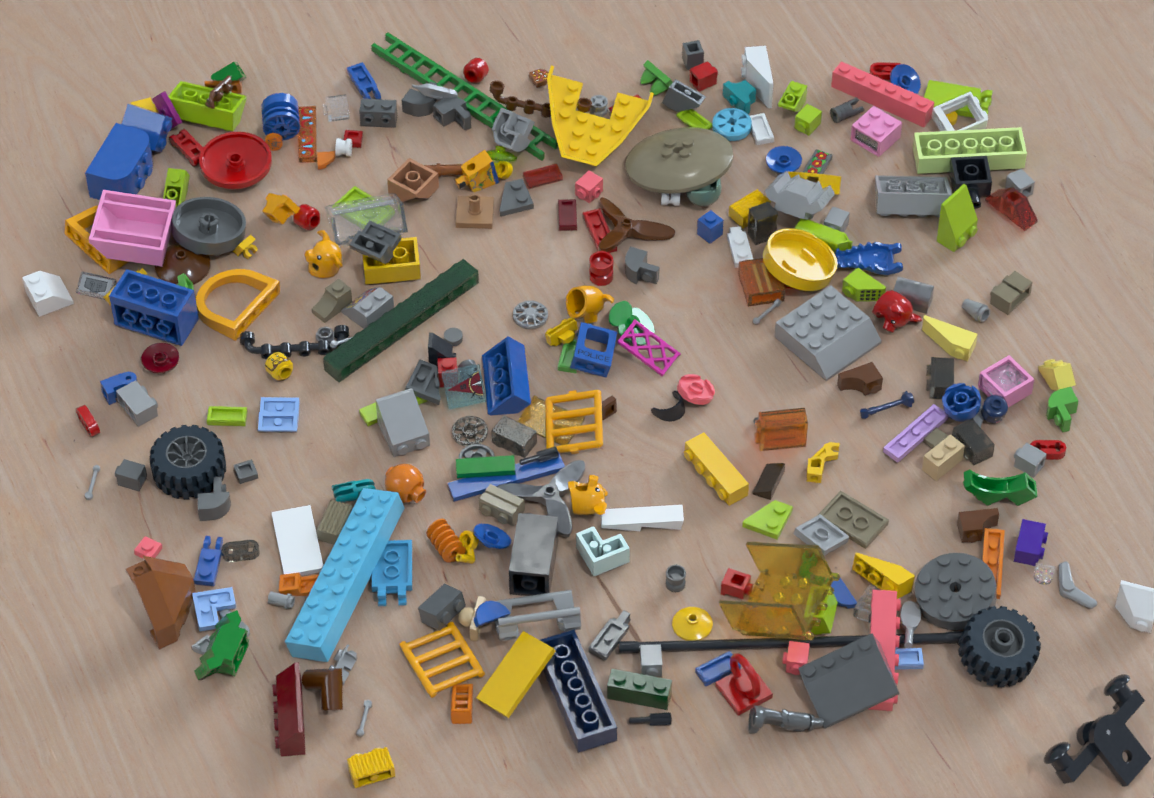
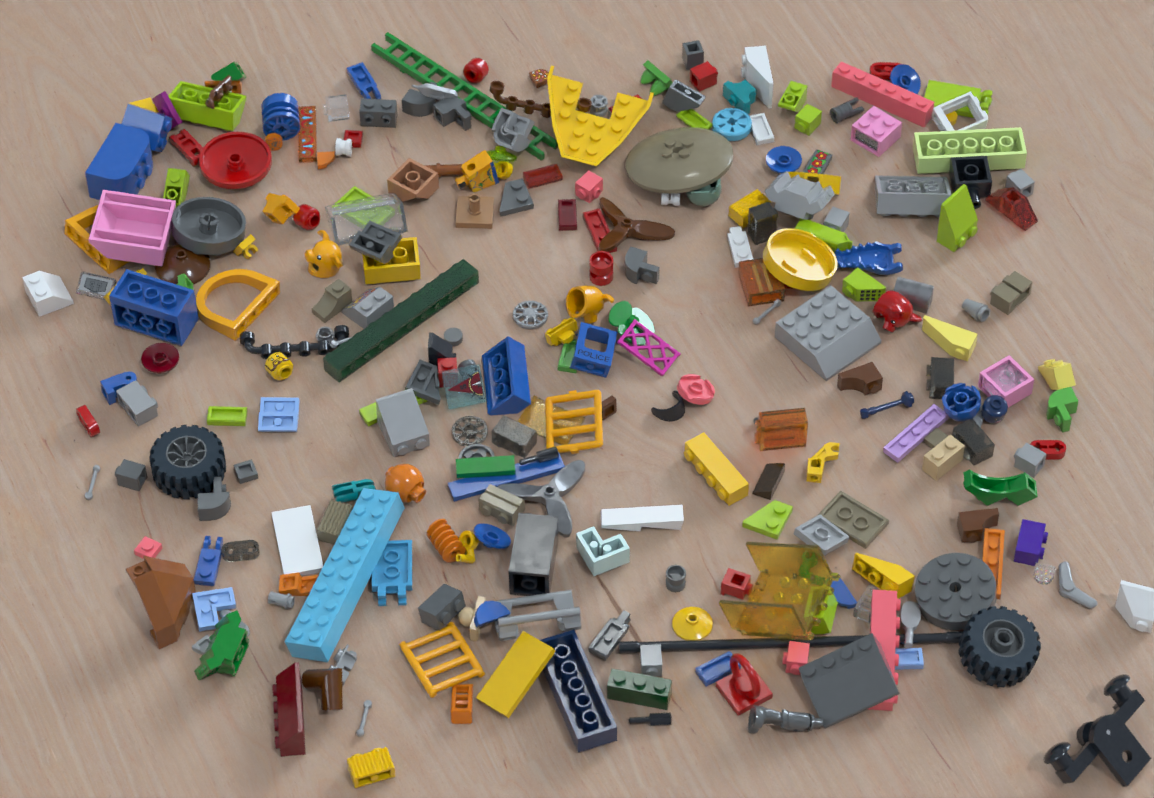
light orange piece [568,475,608,515] -> none
blue brick [697,210,724,244] -> none

